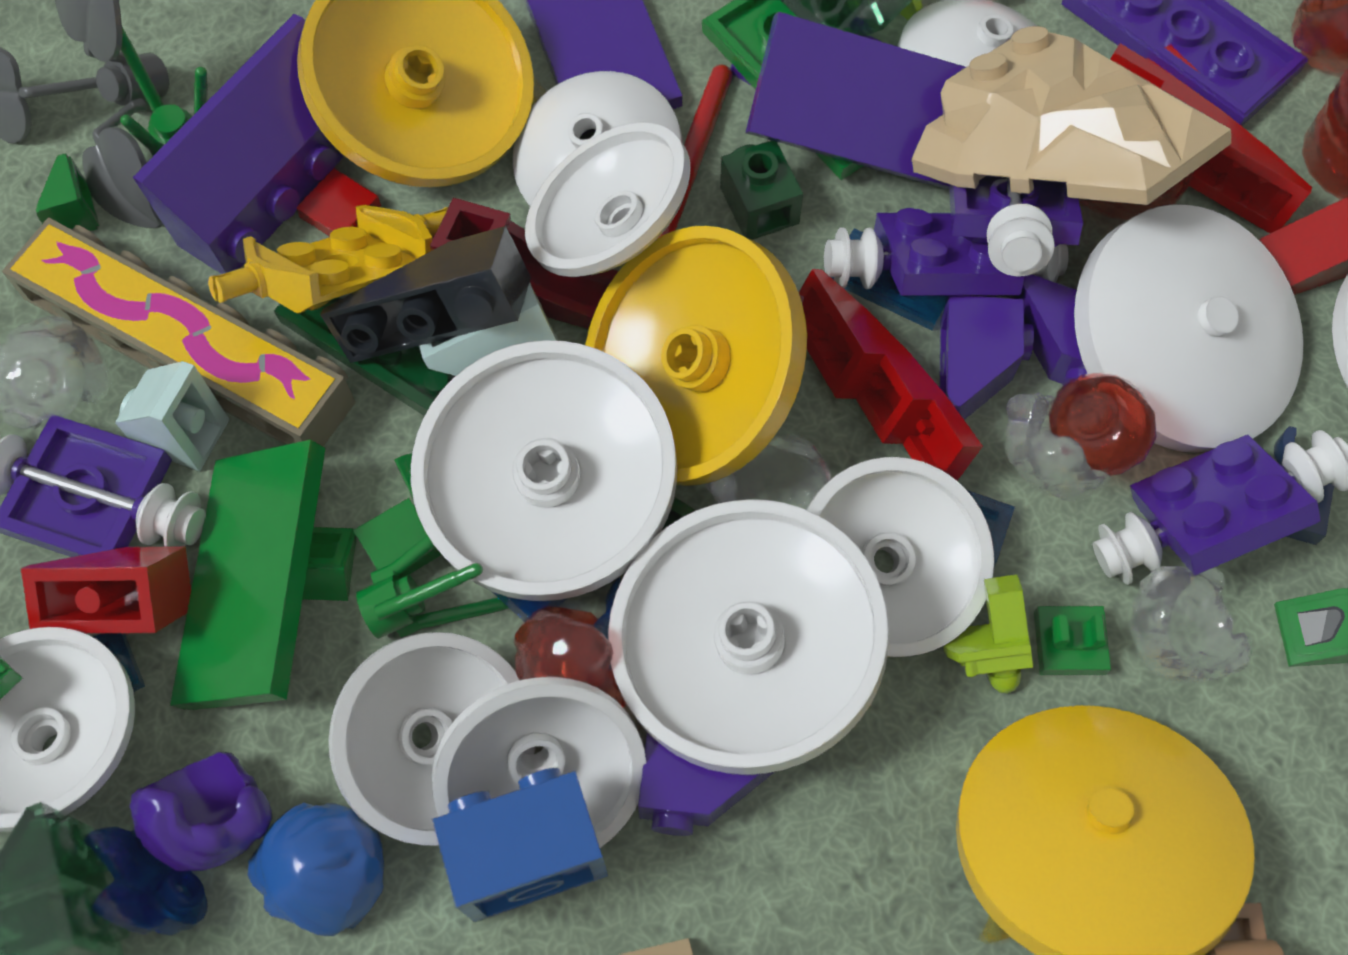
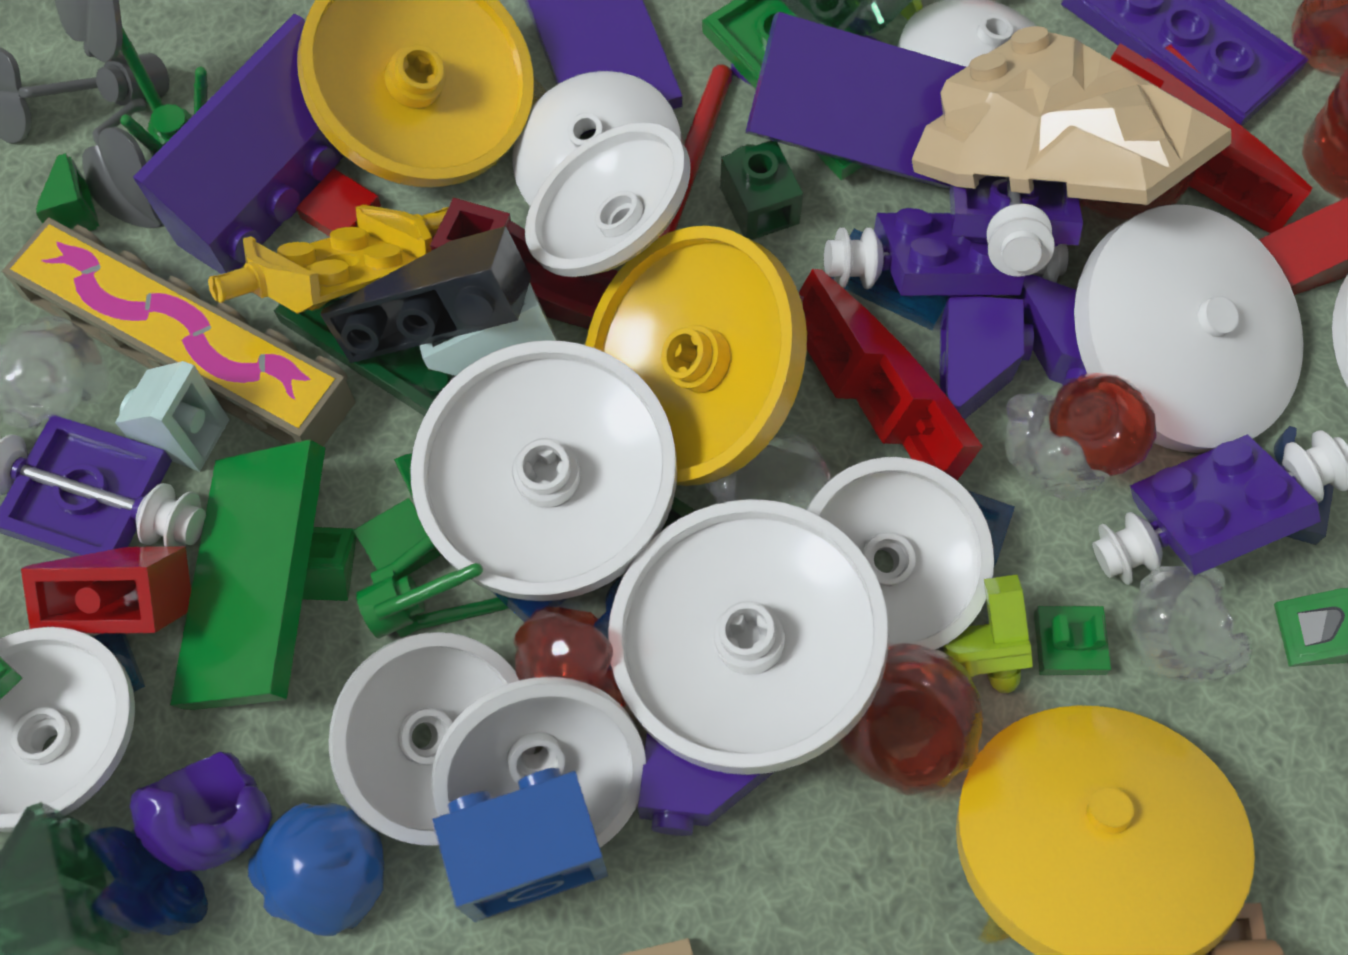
none -> clear red piece [838,643,983,796]

